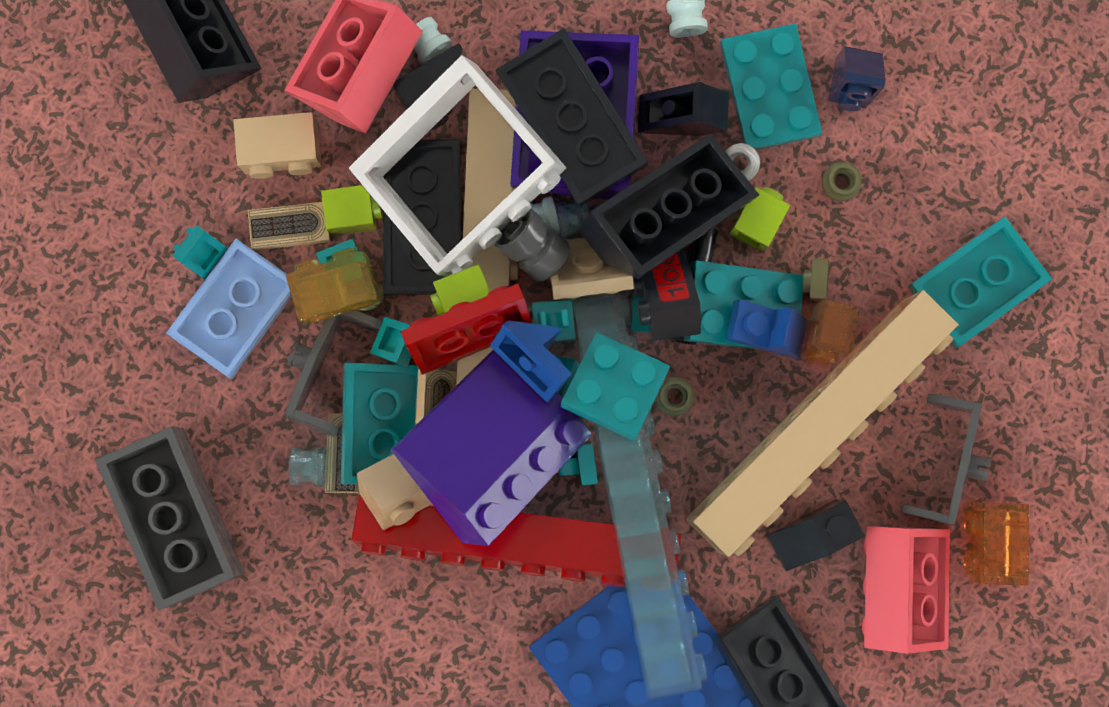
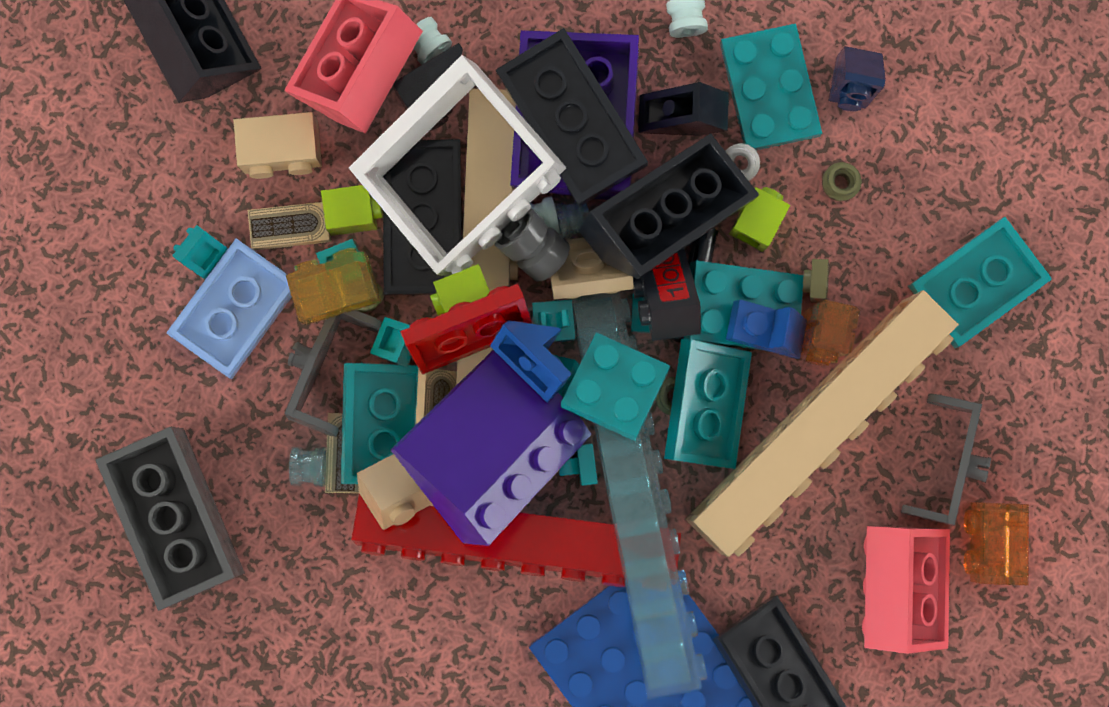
black slope [767,499,865,571] -> none
none -> teal plate [664,339,752,469]

